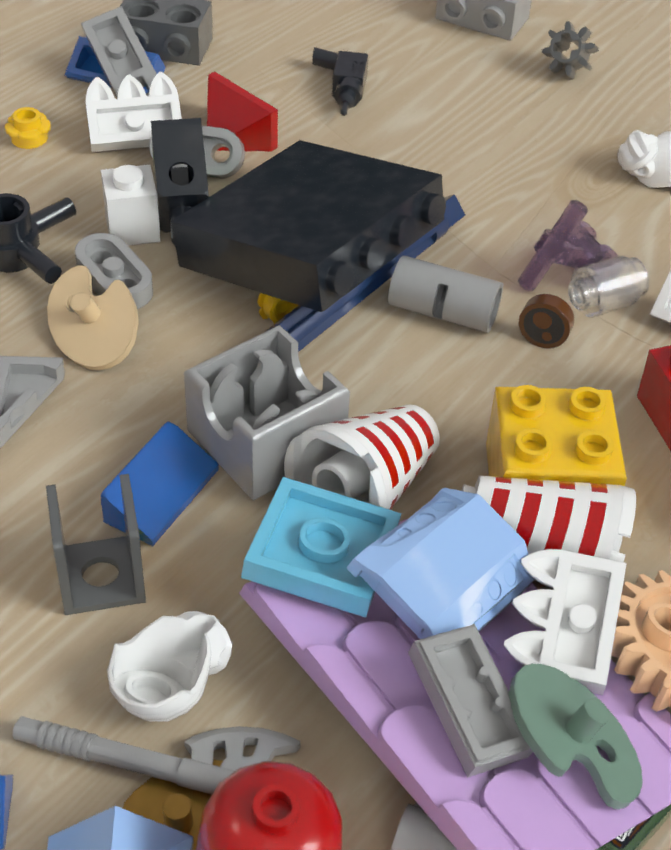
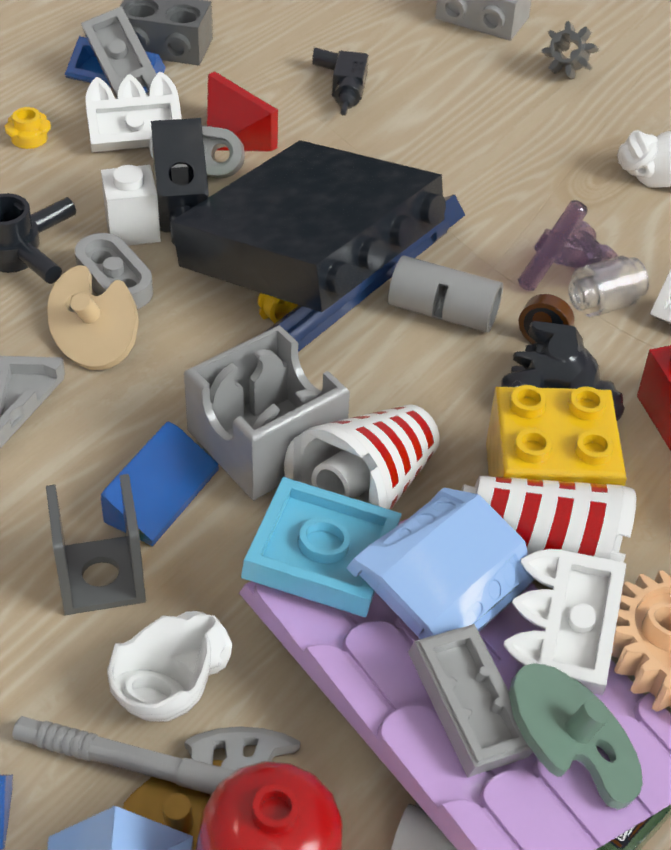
none -> black animal [501,321,625,421]

